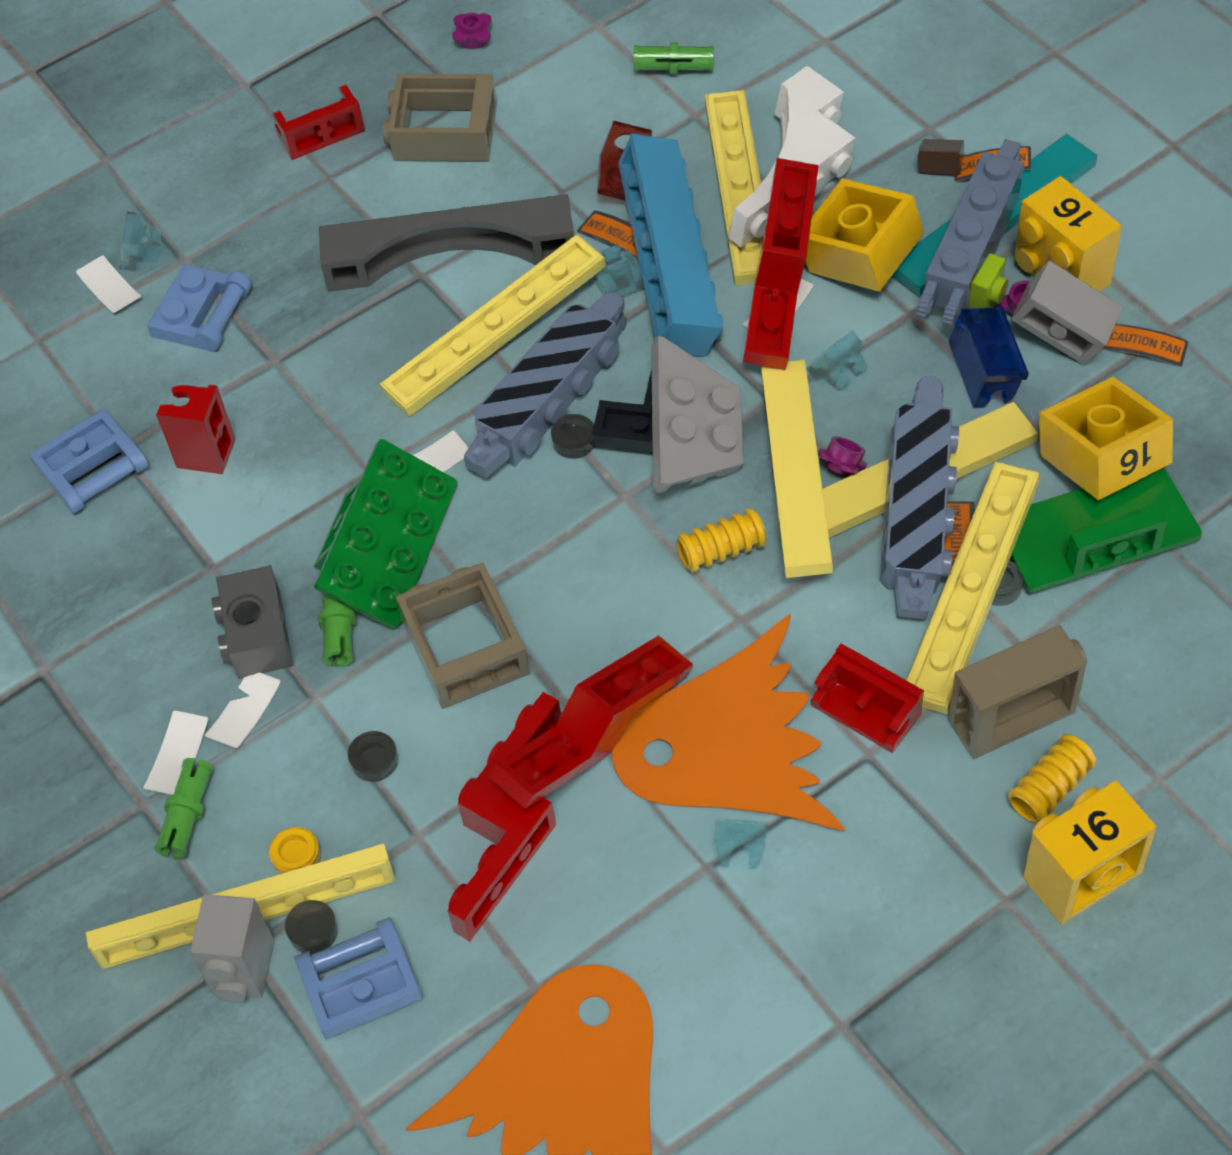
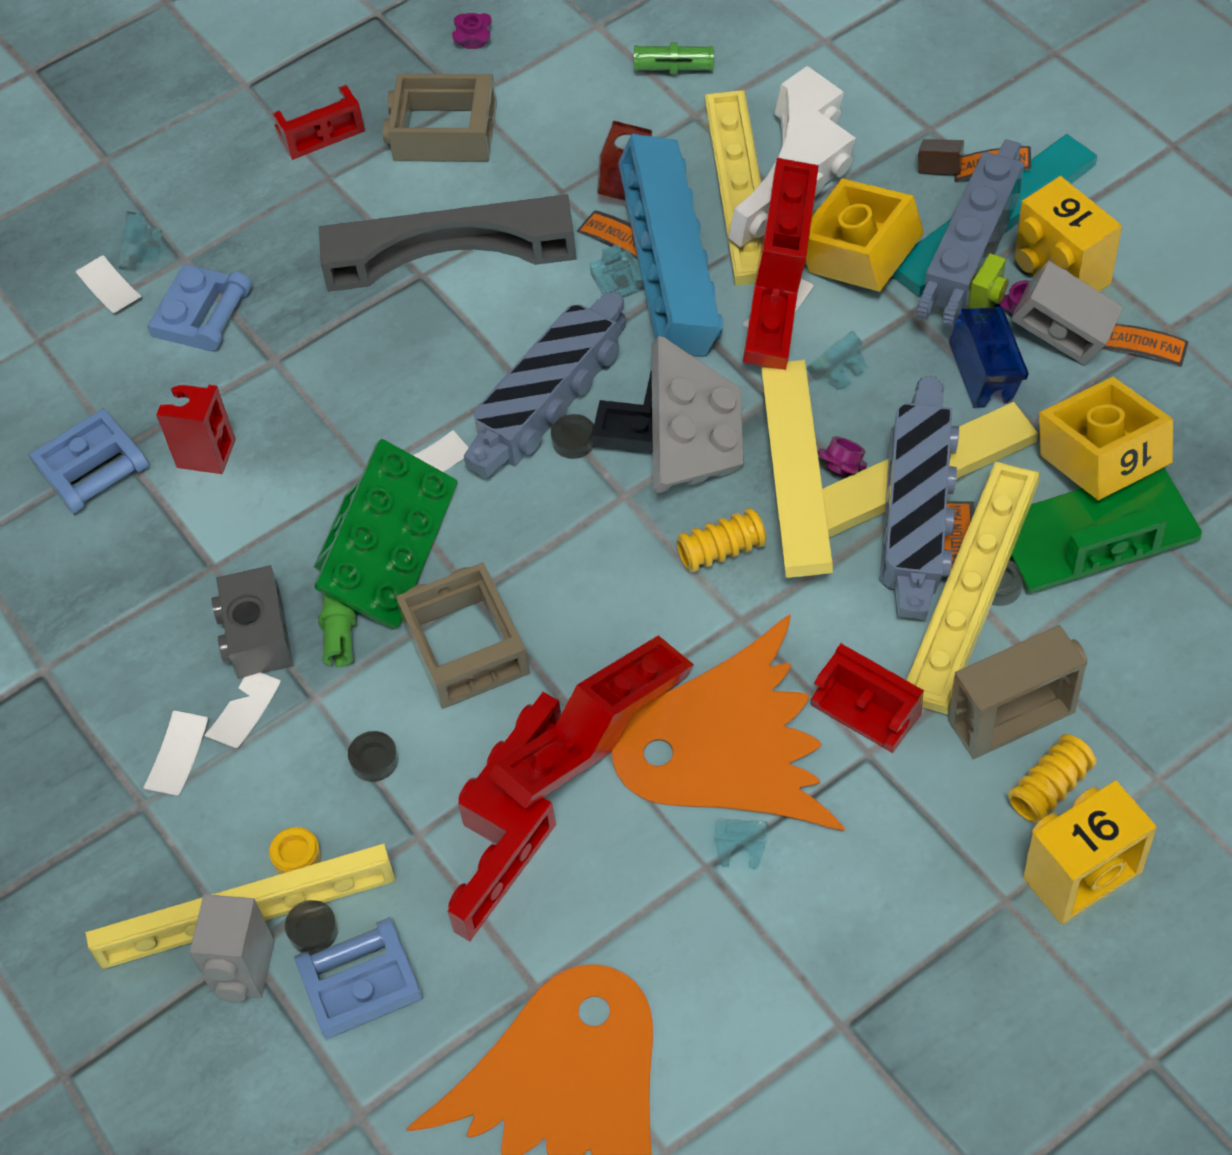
bright green pin [154,758,213,860] -> none
light yellow tile [380,234,606,417] -> none

